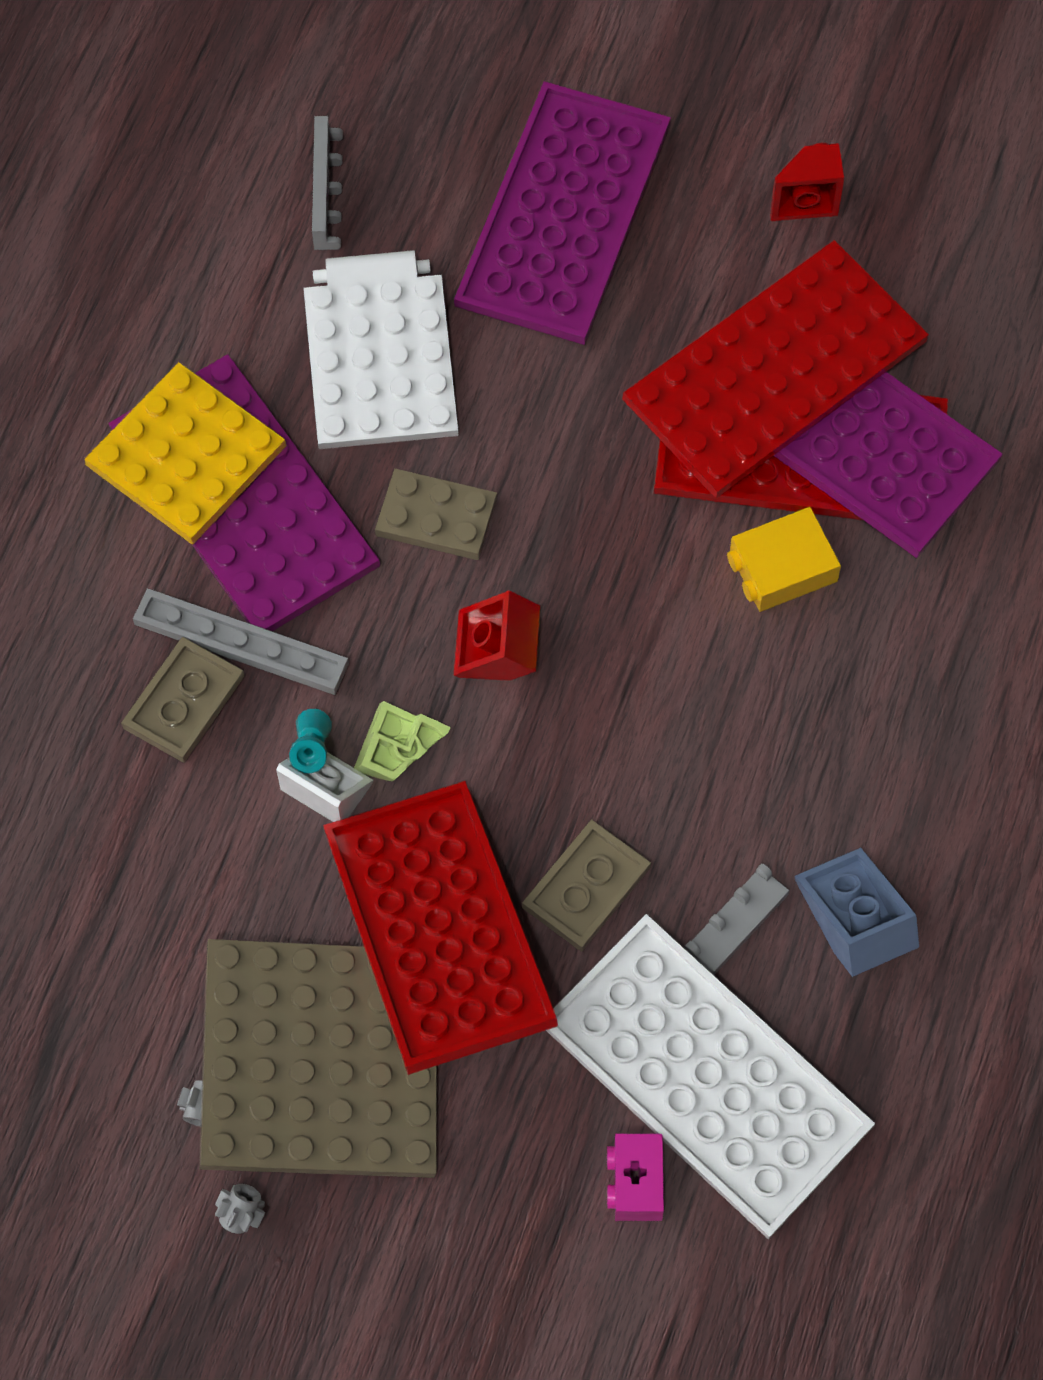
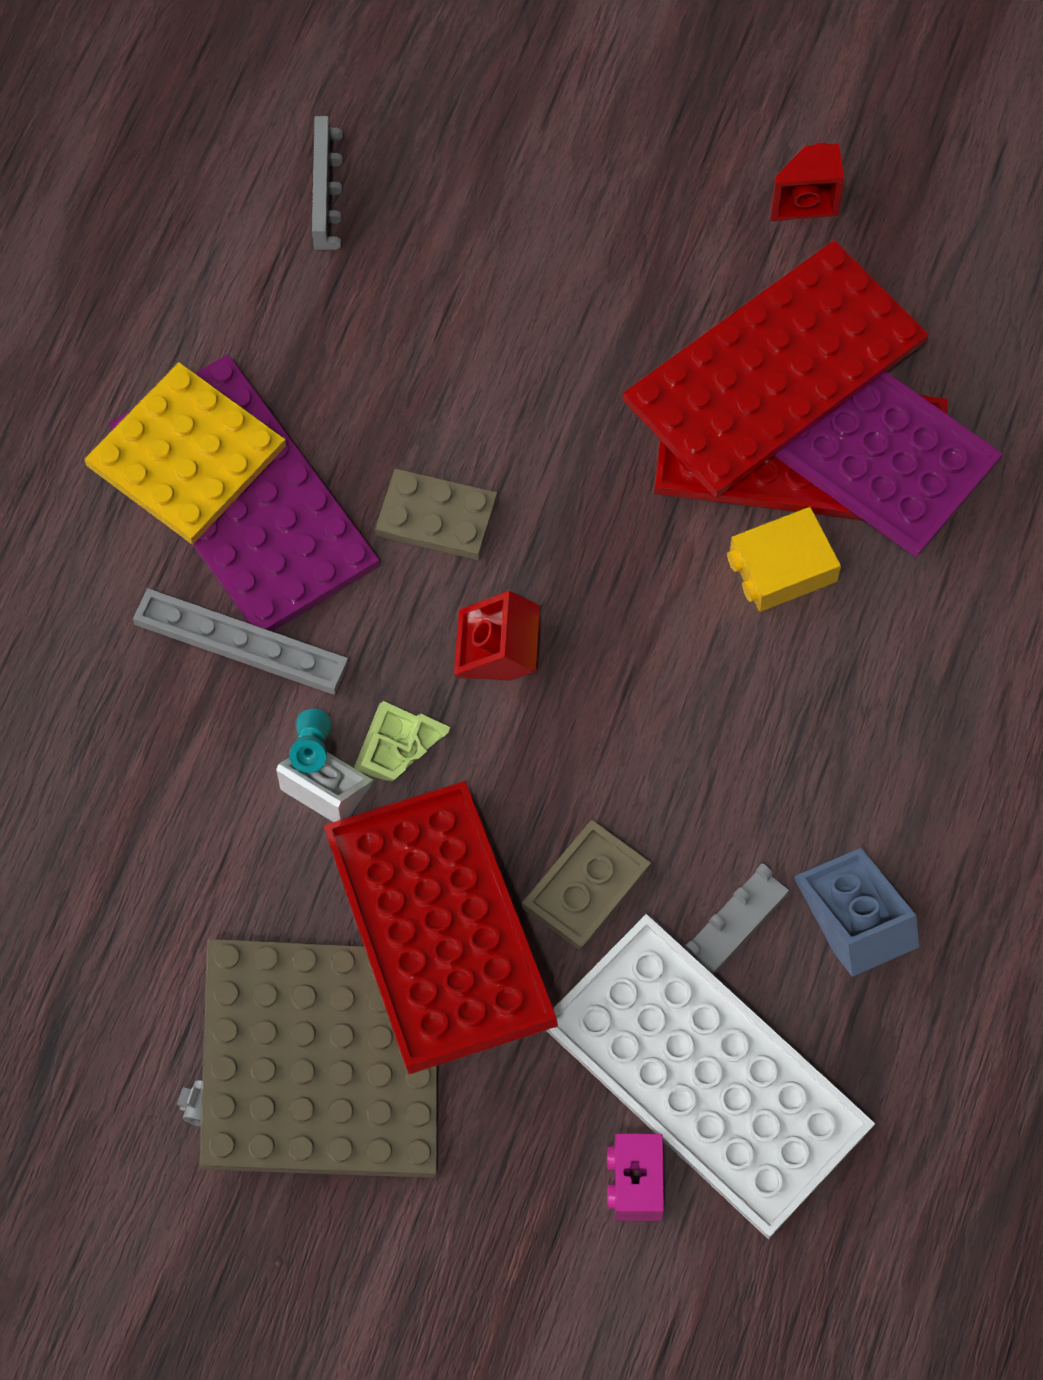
dark tan plate [121,637,245,763] -> none
light grey gear [215,1184,265,1234] -> none
white plate [304,250,458,449] -> none
magenta plate [454,81,671,345] -> none

